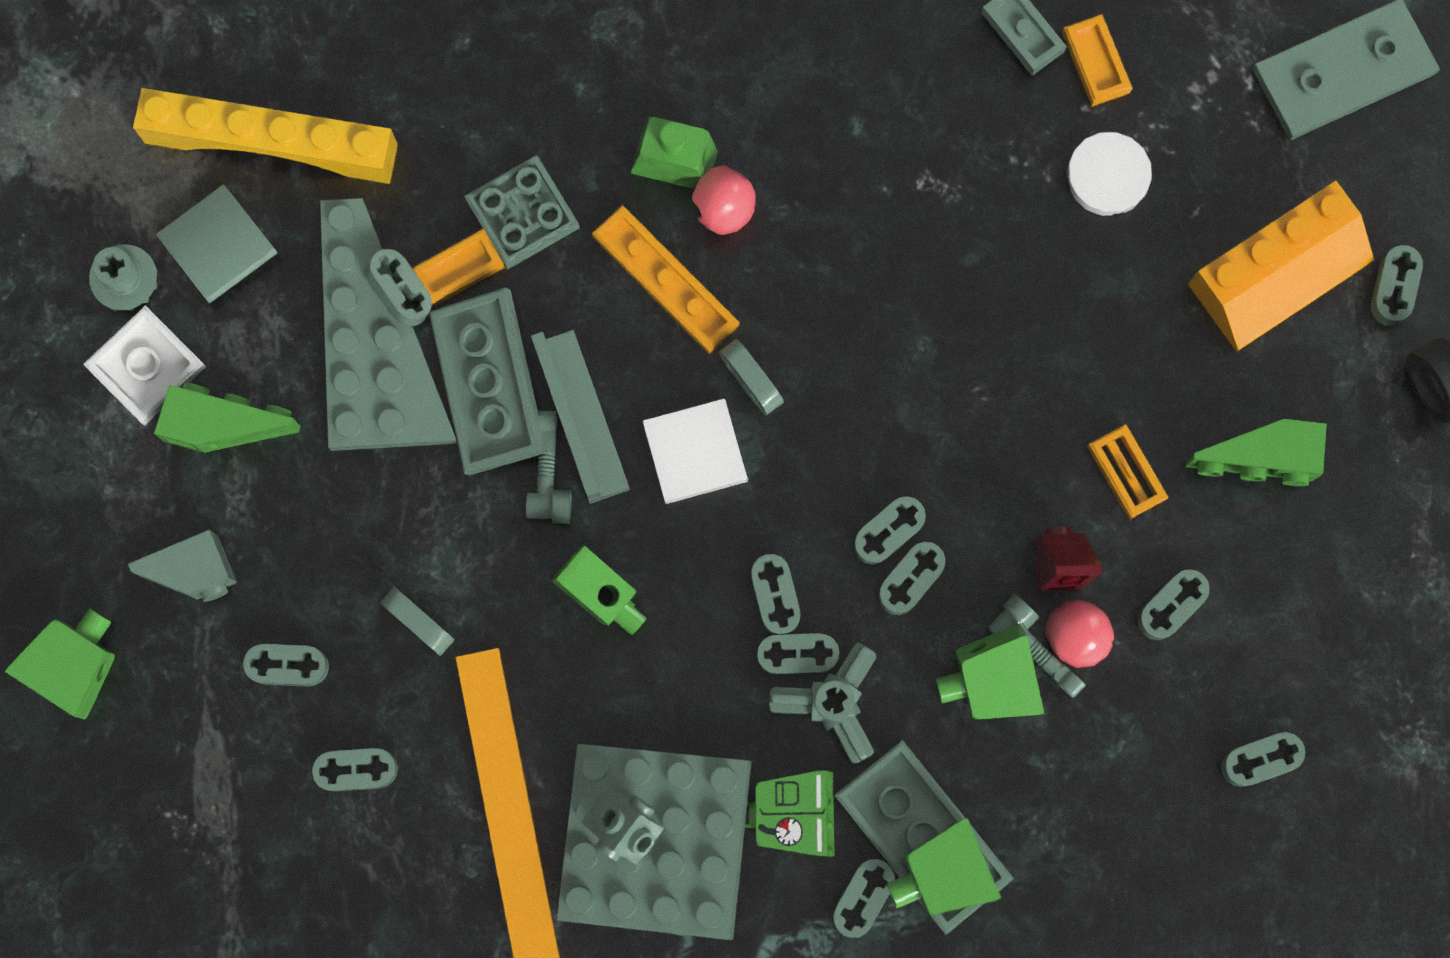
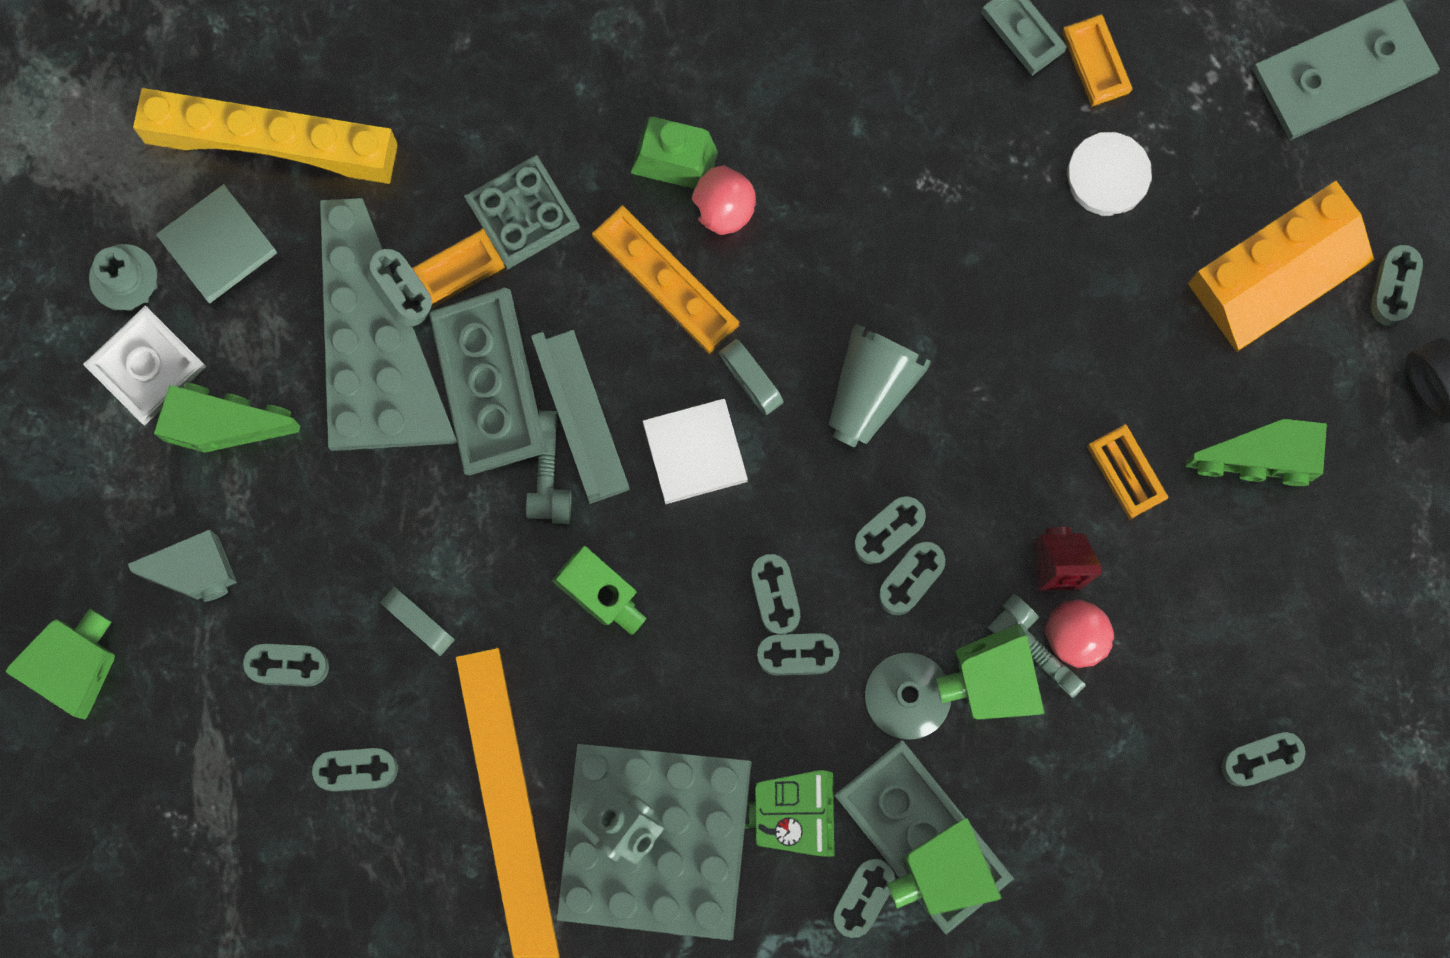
sand green bush [769,643,876,764] -> none
sand green beam [1137,569,1210,640] -> none
none -> sand green cone [828,323,932,448]
none -> sand green dish [865,653,951,740]

